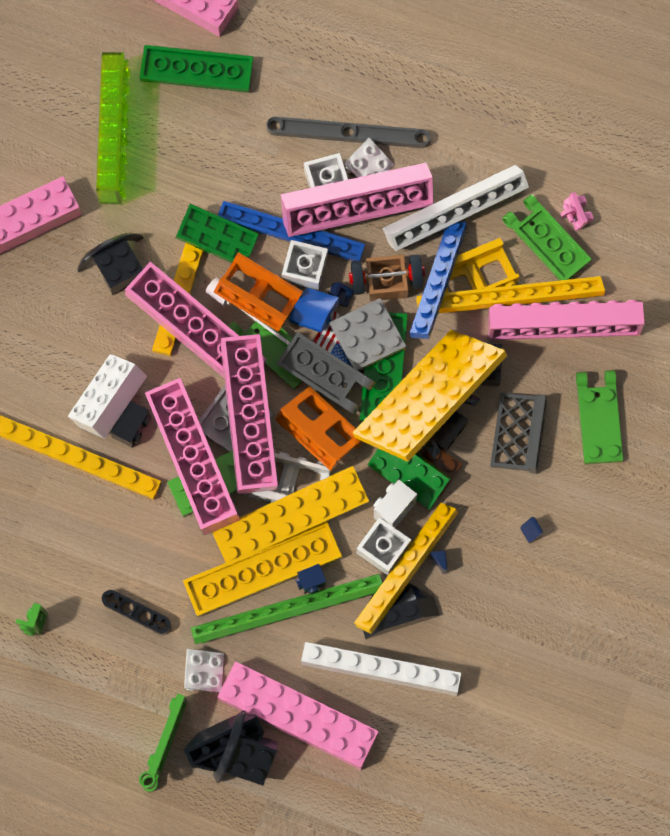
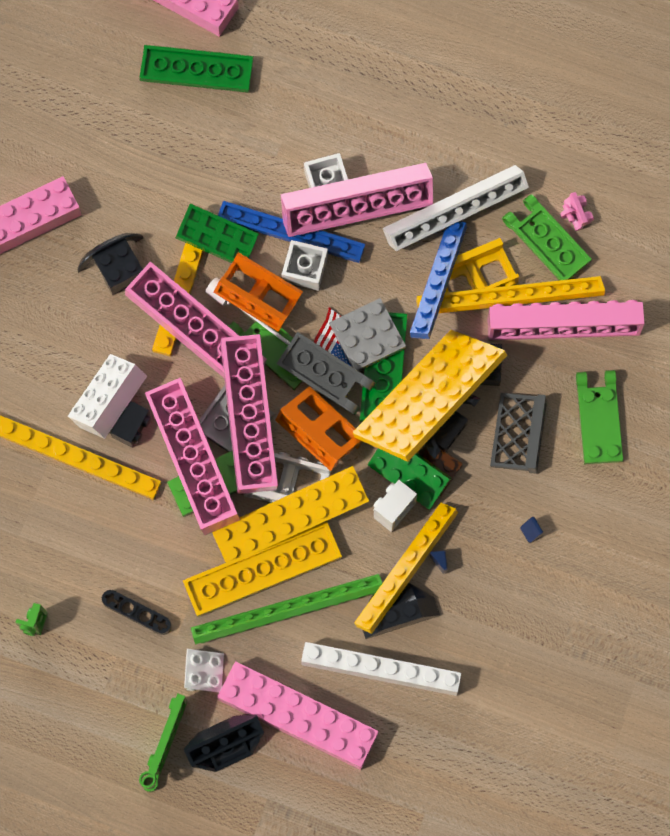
clear neon green brick [96,52,130,205] -> none
black piece [213,710,278,786] -> none
dark grey beam [266,117,430,148] -> none
blue slope [289,287,340,333] -> none
dark blue brick [295,564,326,595] -> none
dark blue slope [328,282,353,307] -> none
white hinge [344,138,394,178] -> none
medium nougat brick [349,255,425,301] -> none
white brick [356,518,411,575] -> none

